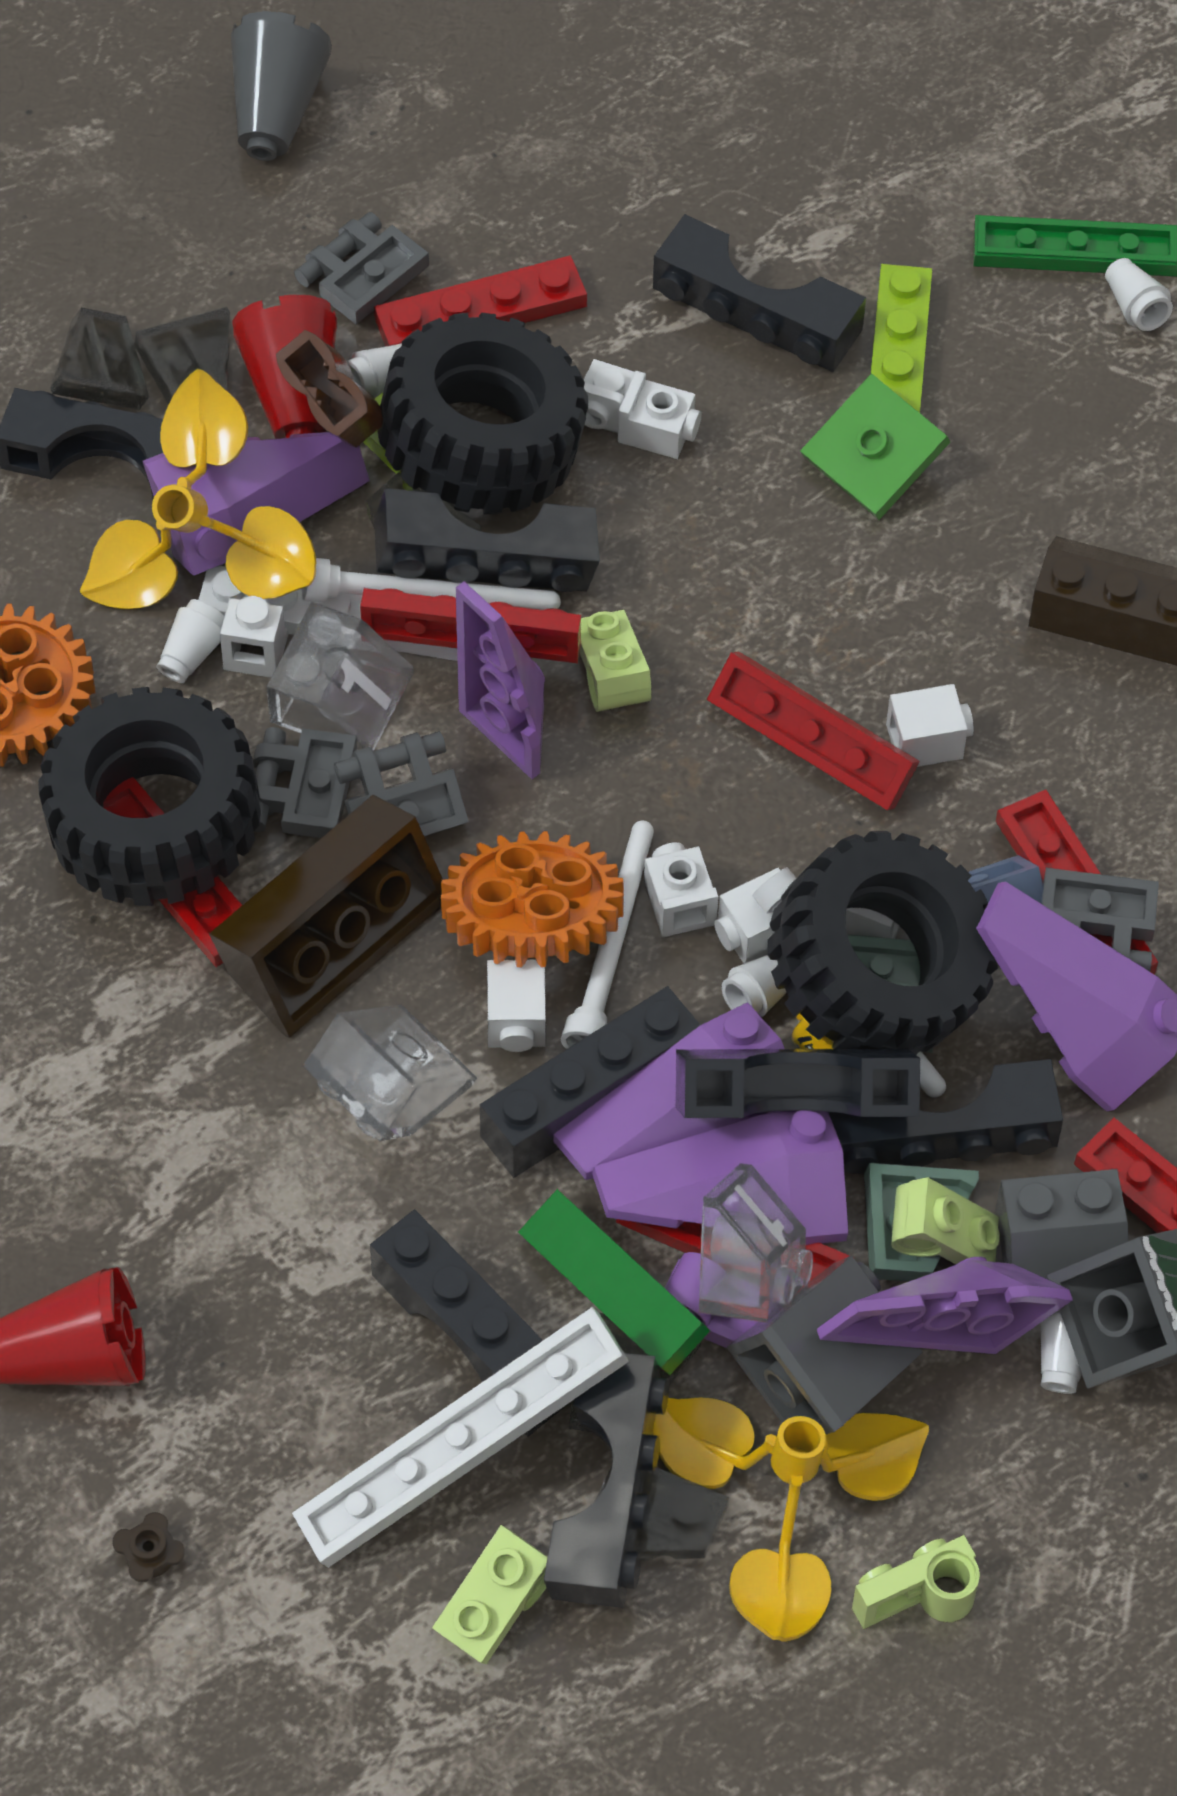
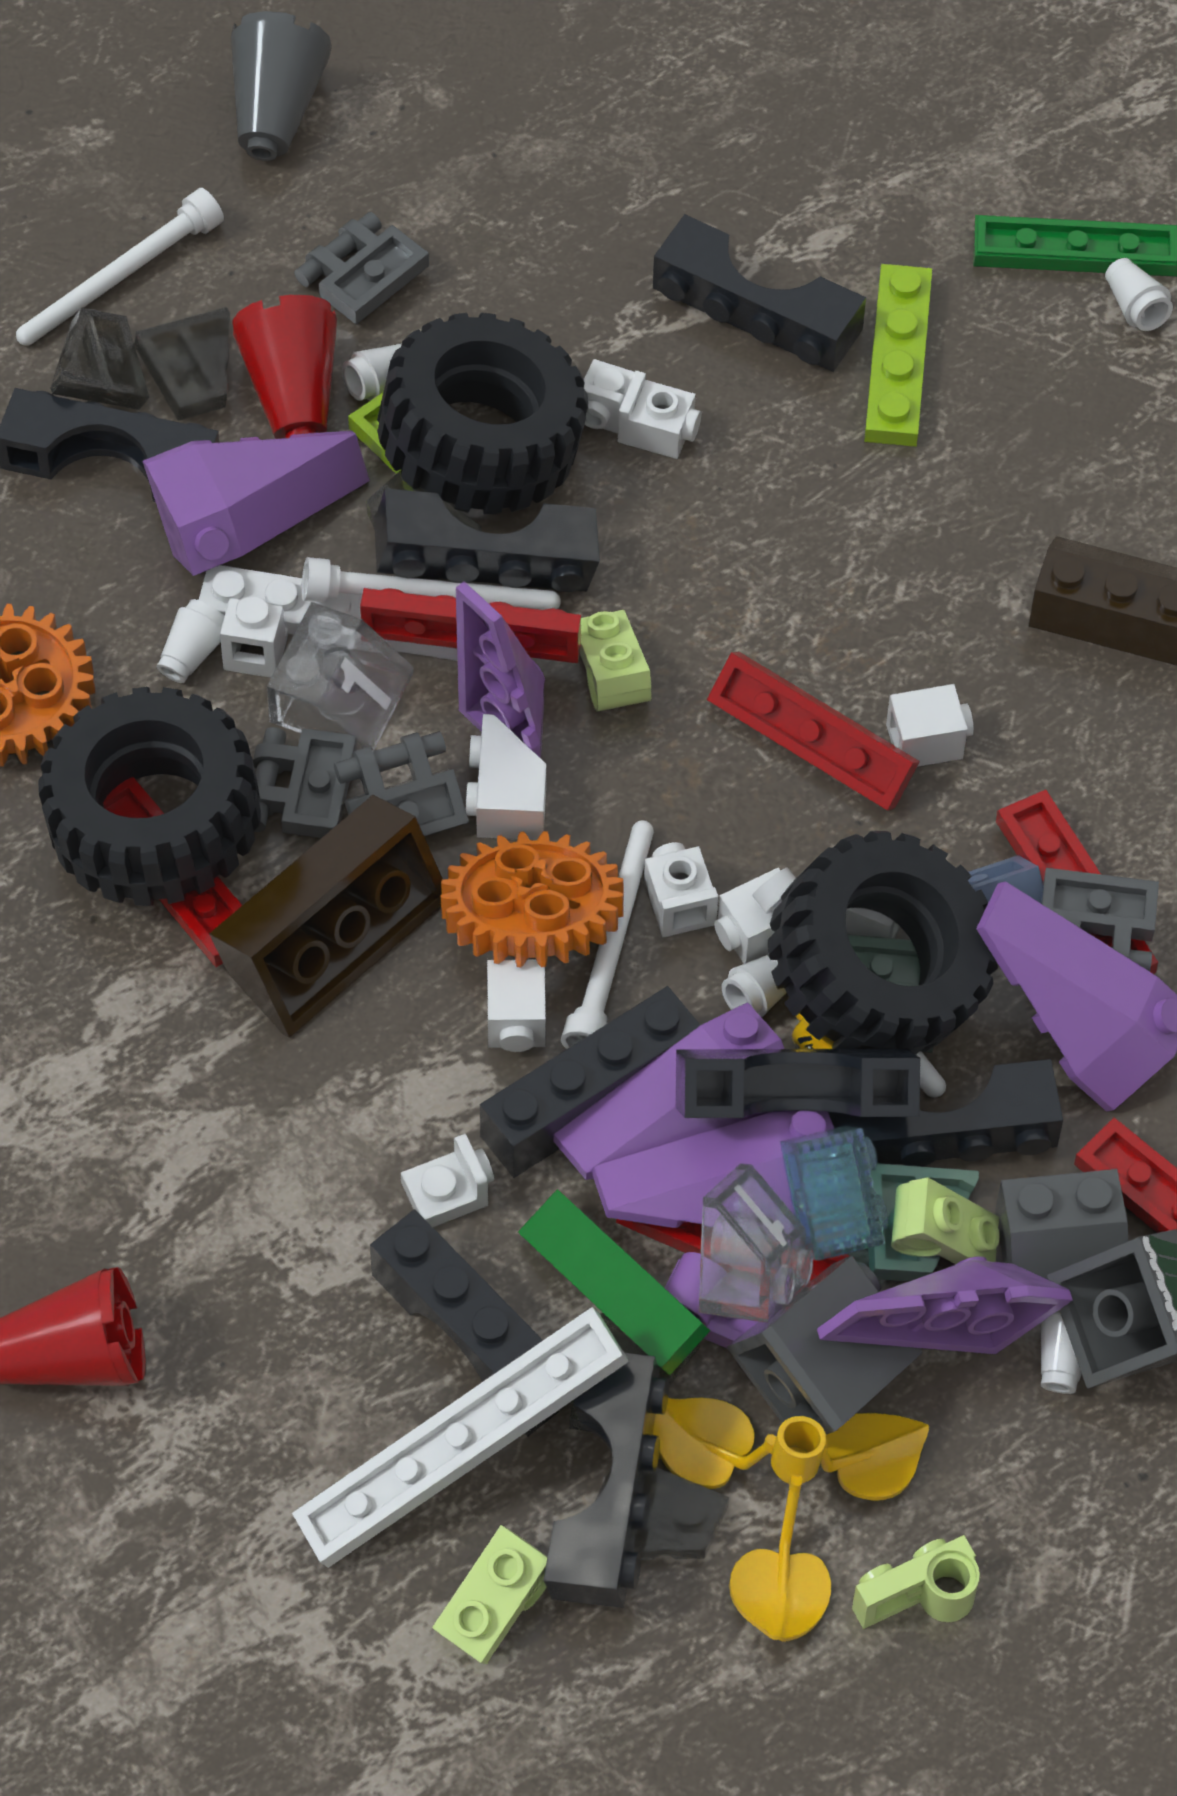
yellow plant [80,369,317,609] -> none
dark brown plate [113,1512,185,1582] -> none
reddish brown brick [276,330,383,448] -> none
clear slope [303,1004,477,1141] -> none
red plate [374,255,587,346] -> none
bright green plate [800,373,950,520] -> none
none -> white piece [16,188,224,346]
none -> white bracket [401,1134,494,1227]
none -> white slope [466,714,546,840]
none -> clear light blue brick [780,1126,888,1260]

